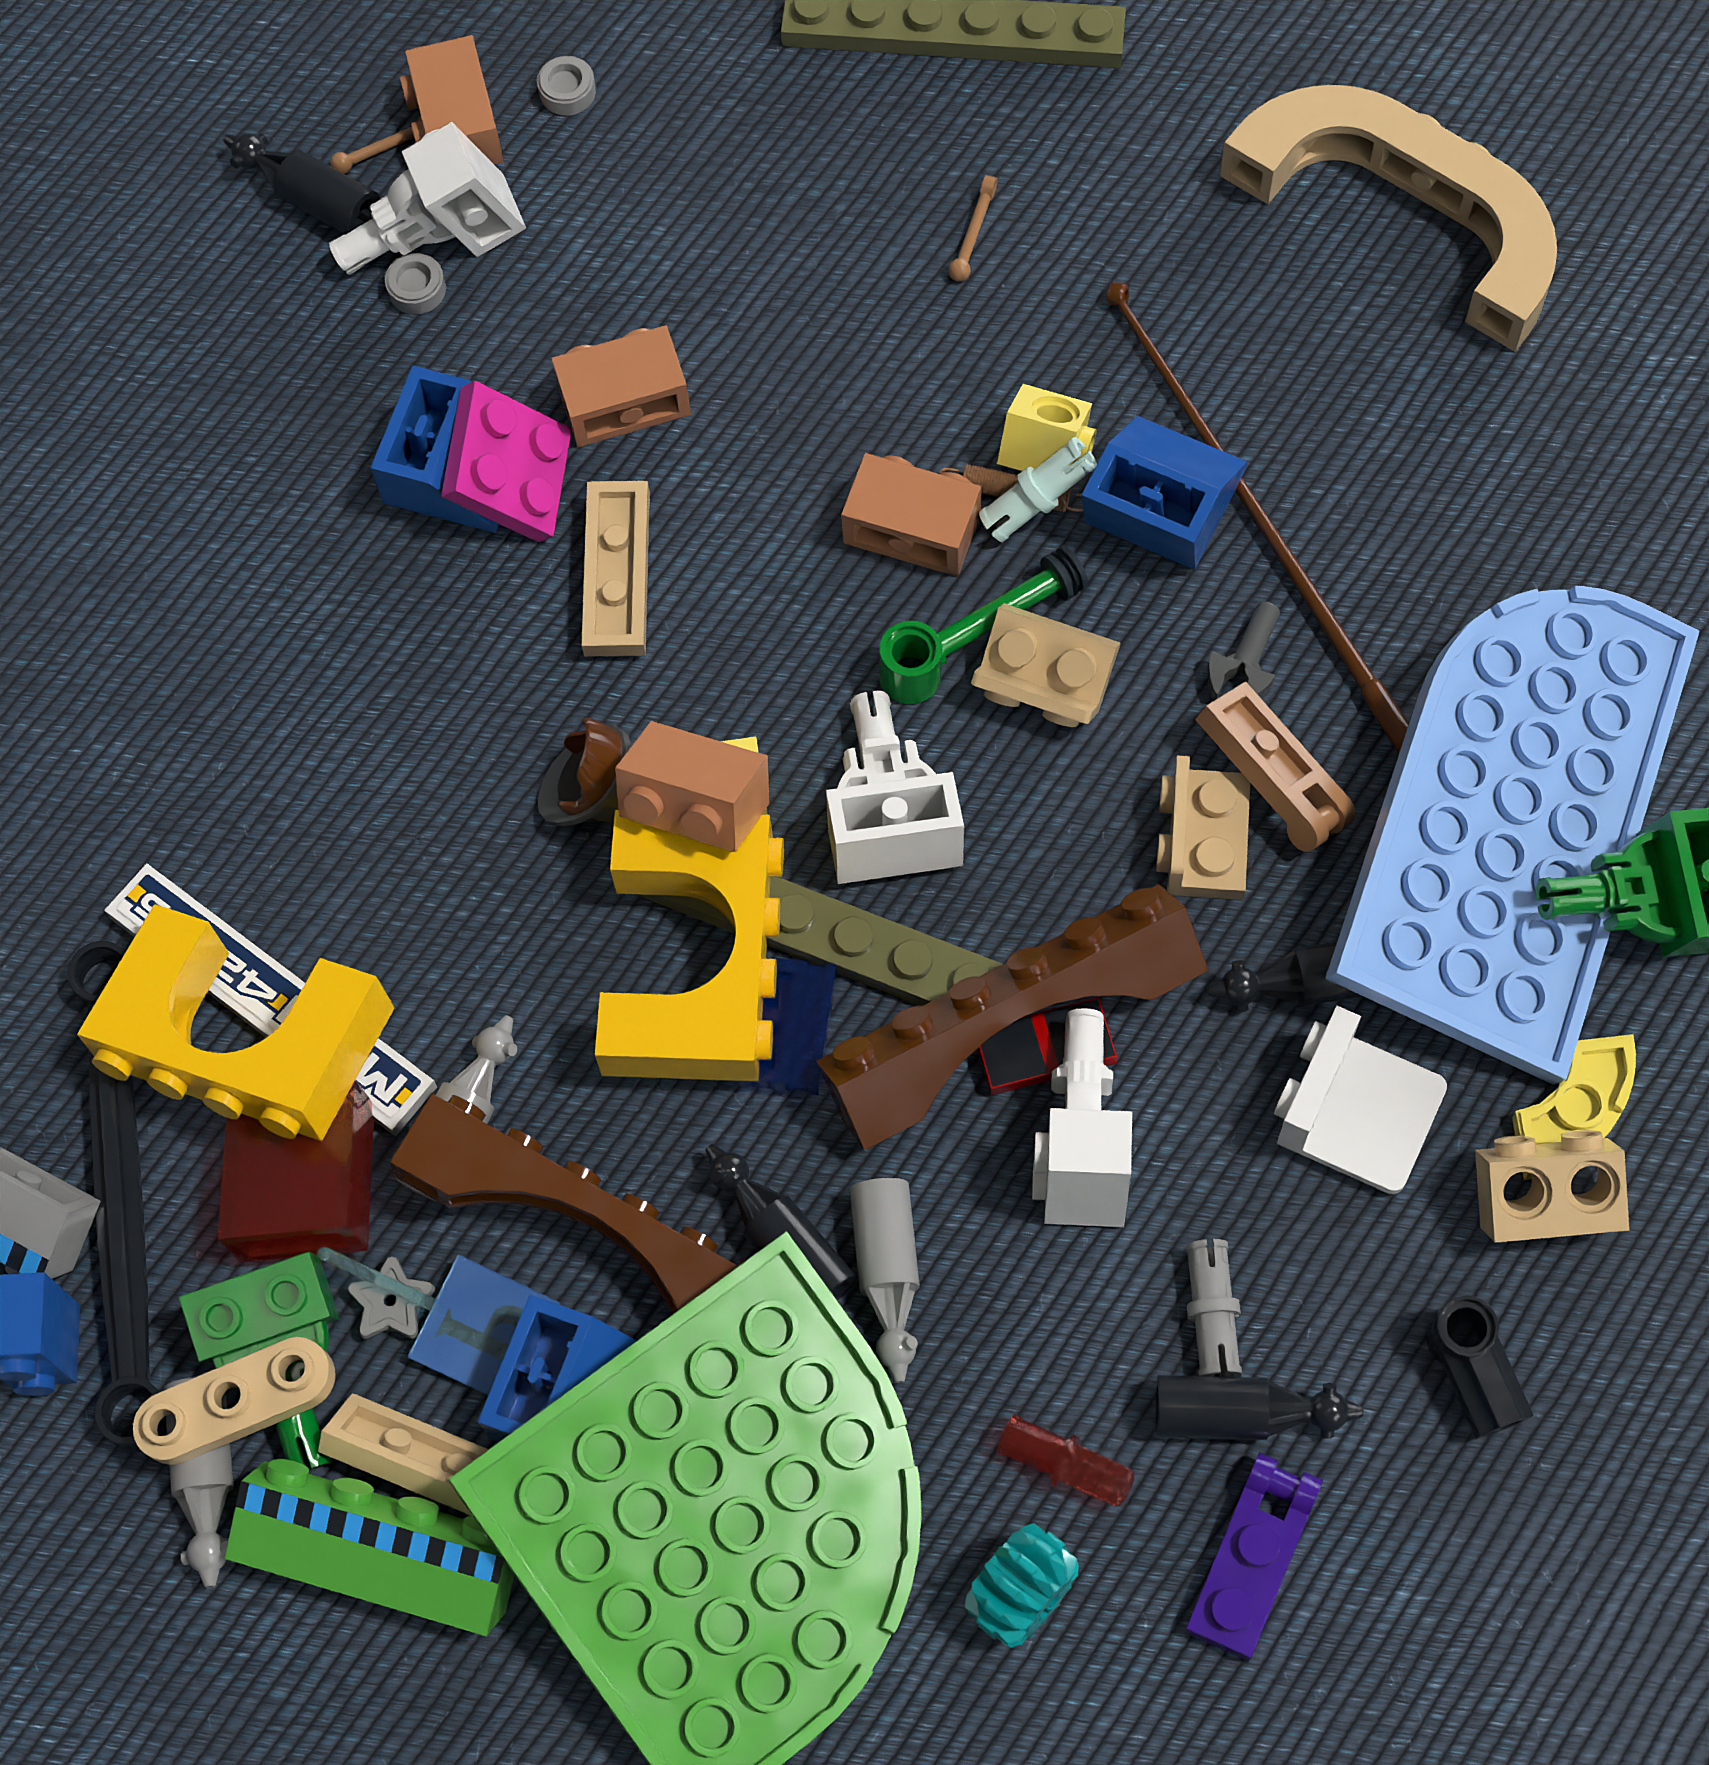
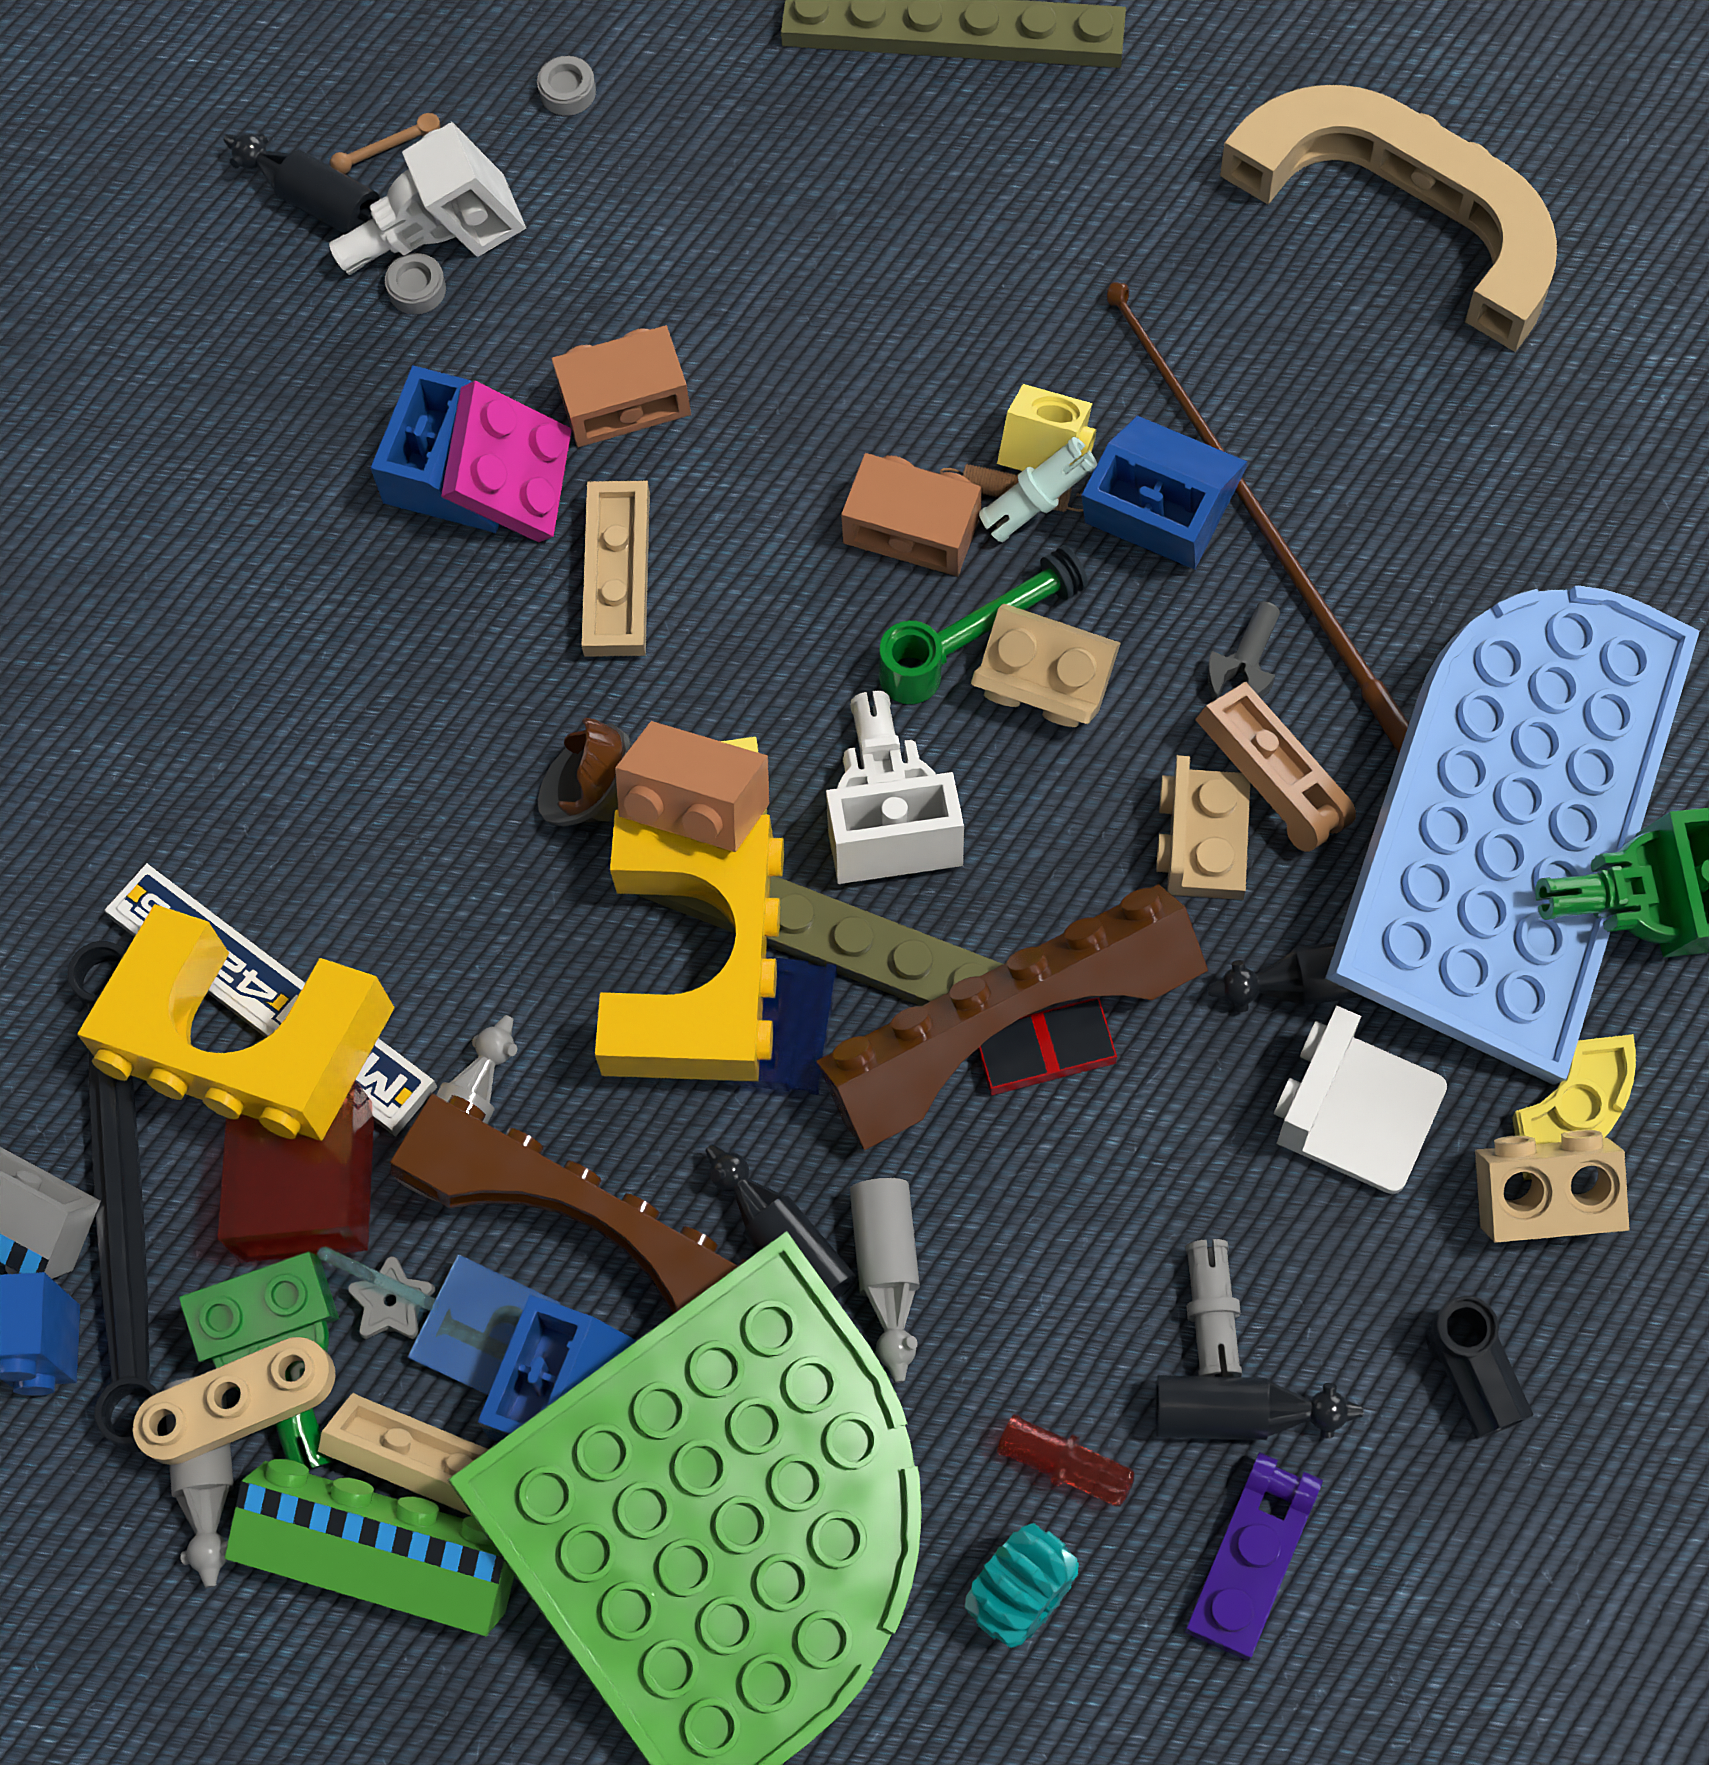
nougat brick [400,35,504,164] -> none
medium nougat hinge [948,175,998,282] -> none
white brick [1032,1008,1132,1227] -> none

